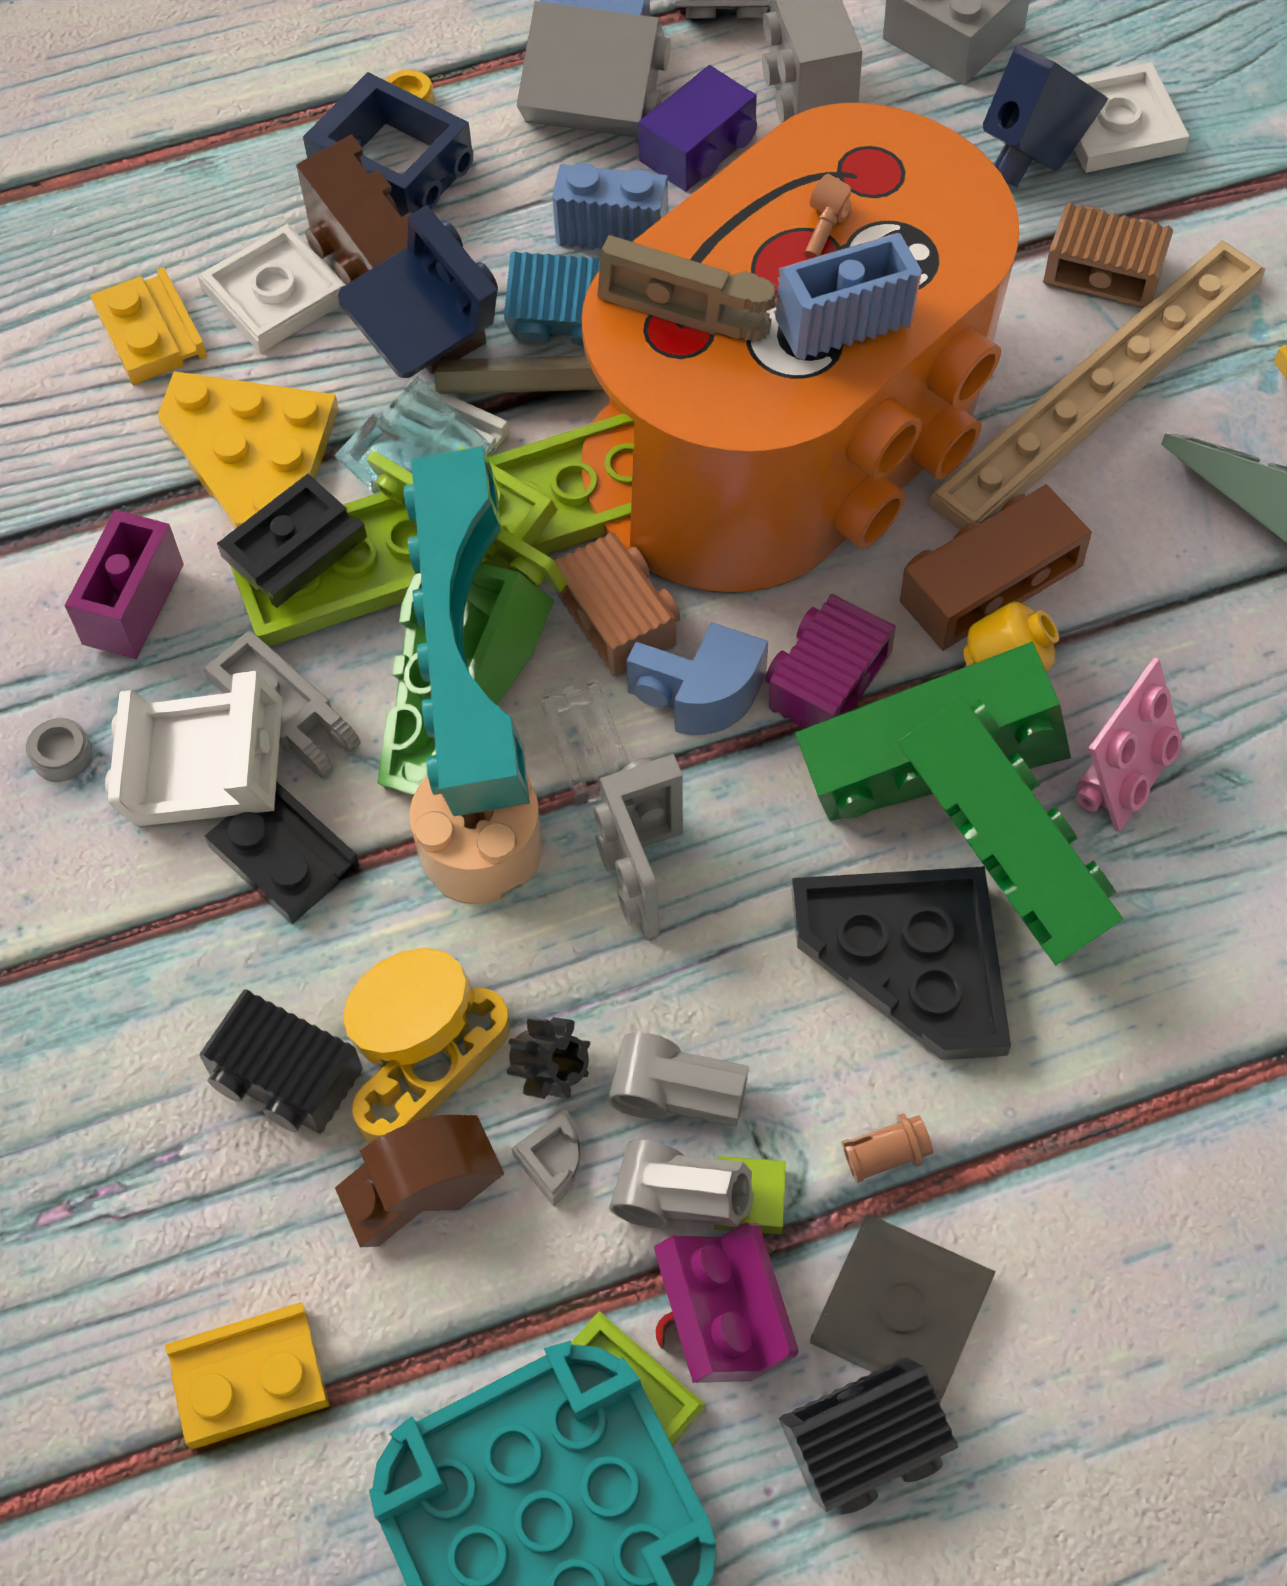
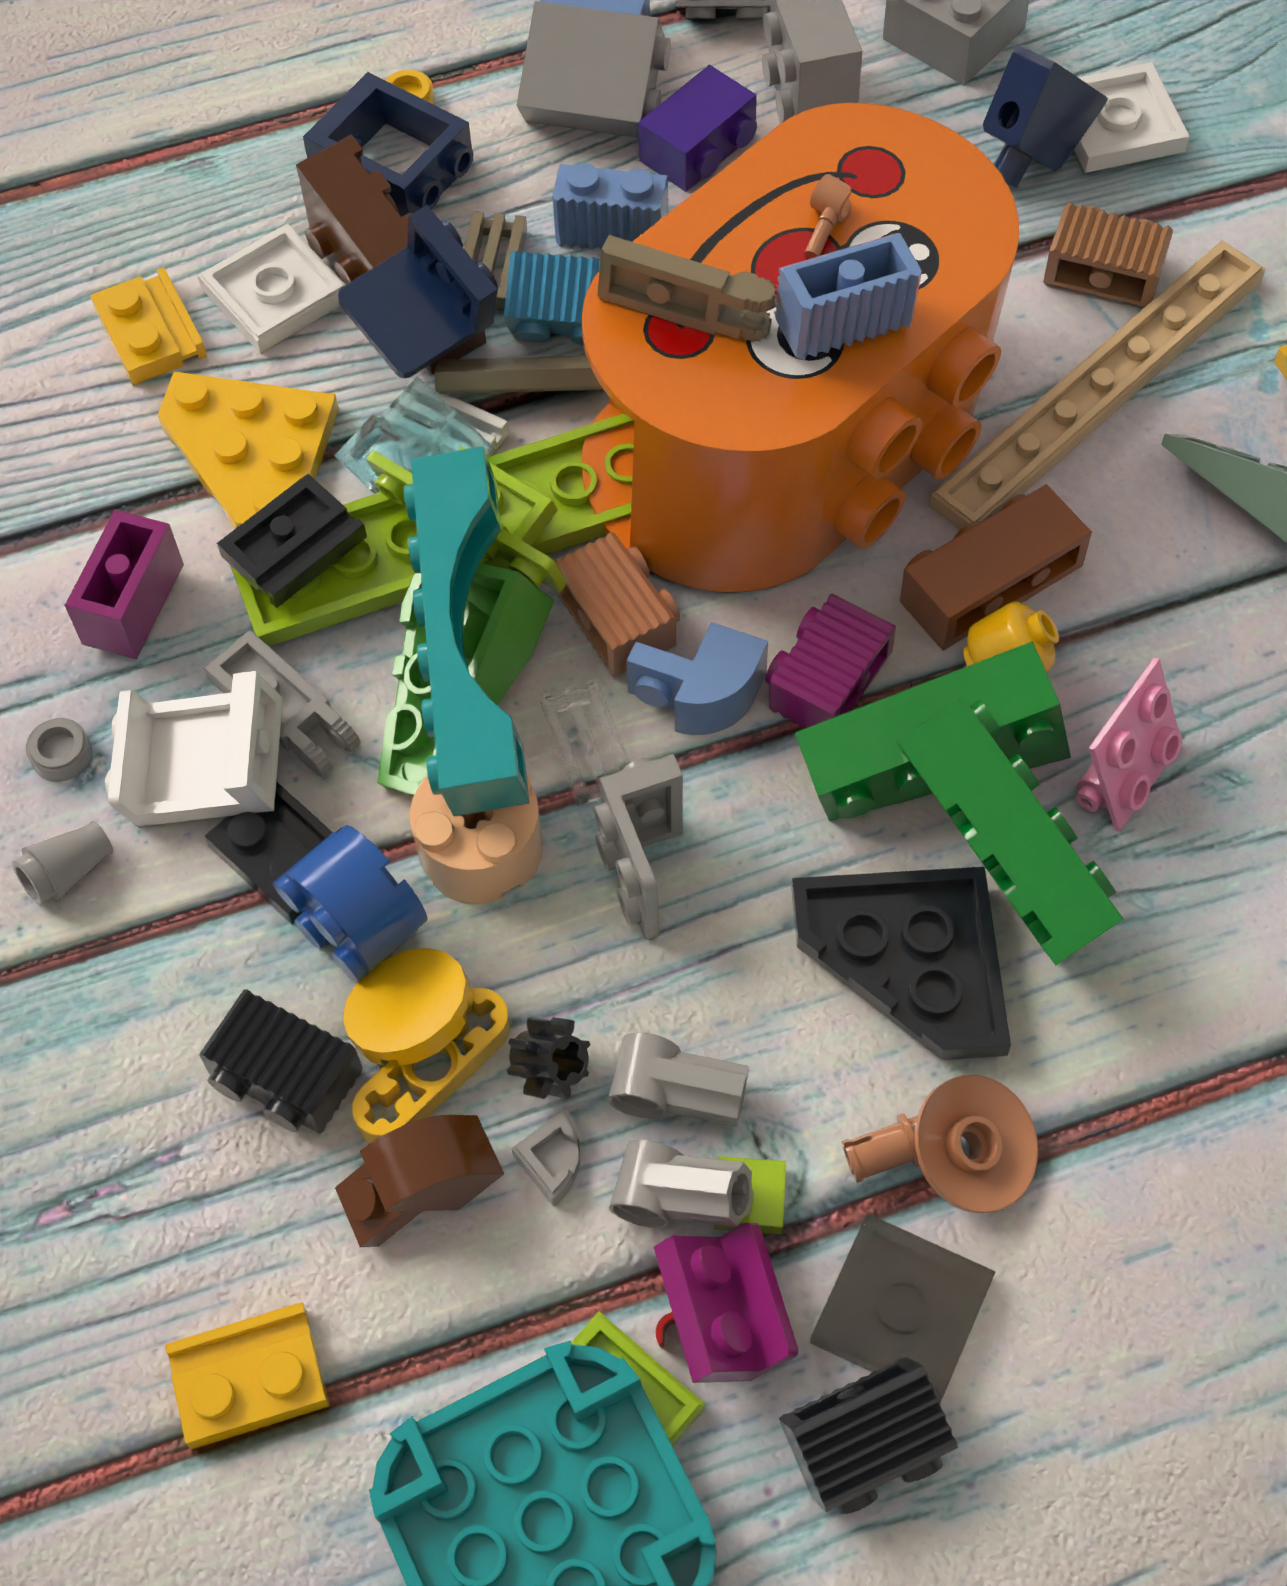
none -> light grey cone [12,821,113,905]
none -> blue brick [273,825,428,983]
none -> dark tan tile [464,211,527,311]
none -> nougat dish [914,1075,1038,1213]

